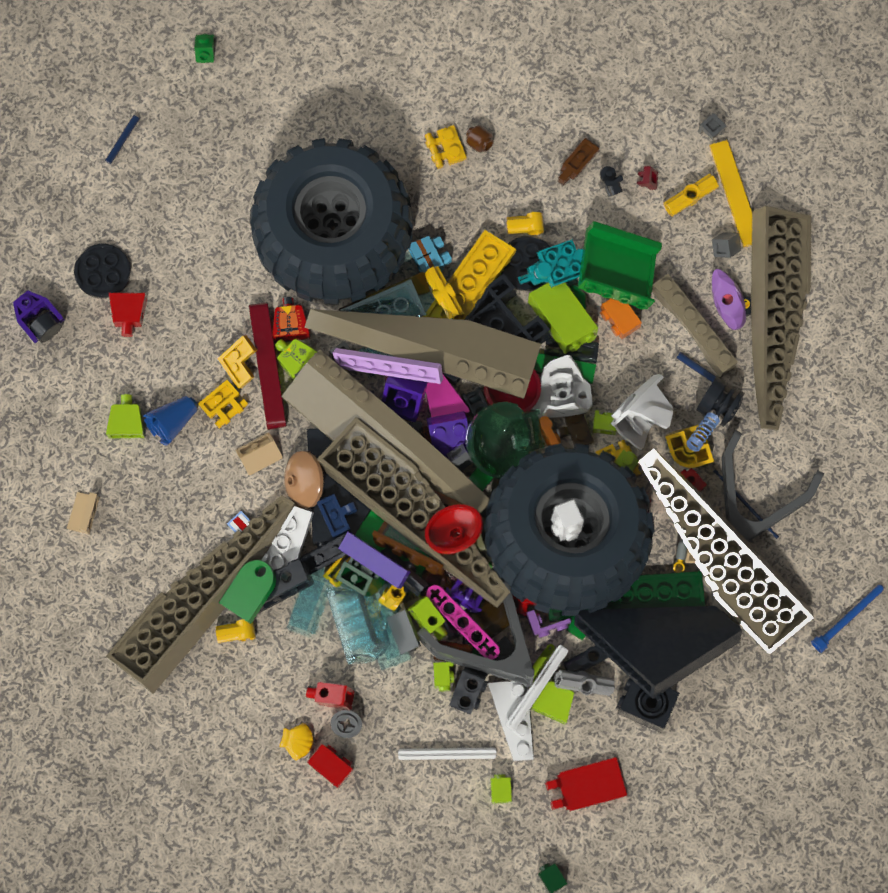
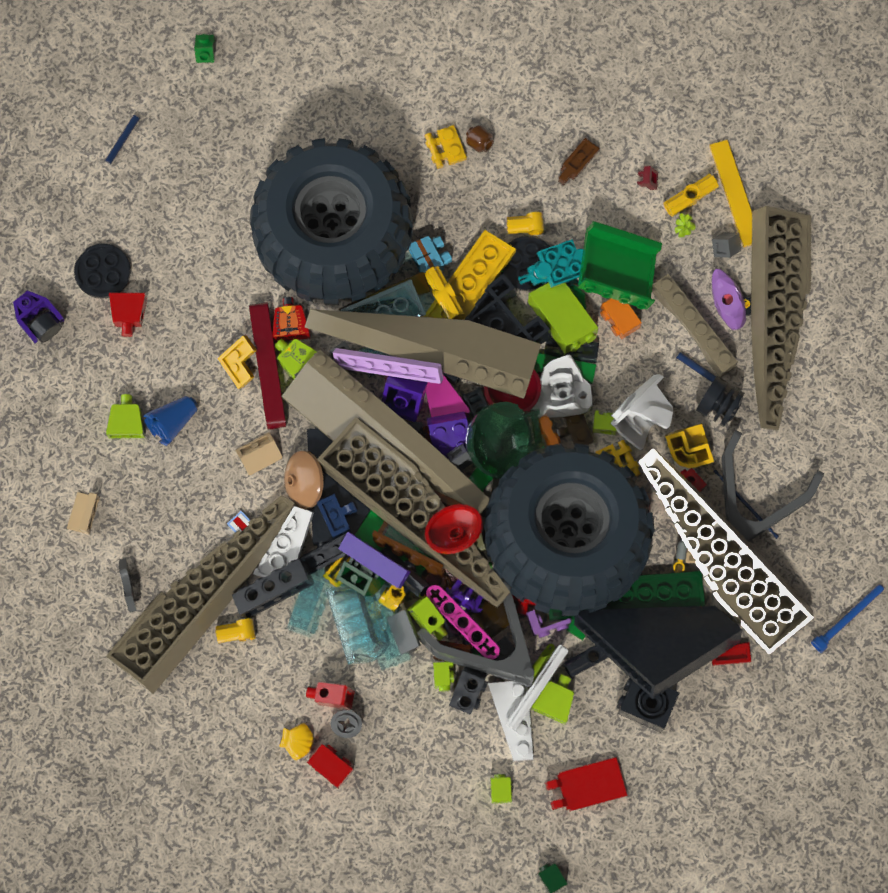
yellow plate [198,380,248,429] -> none
green tile [219,560,276,624] -> none
white axle [398,748,496,760] -> none
white brick [551,500,584,541] -> none
light grey piece [554,670,615,696] -> none
black hips [598,166,623,197] -> none
lime brick [614,450,639,471] -> none
medium blue piece [686,413,720,452] -> none
dark grey panel [698,113,726,140] -> none
none -> dark grey tile [119,558,137,612]
none -> lime plant [674,213,696,238]
none -> red tile [711,642,752,666]

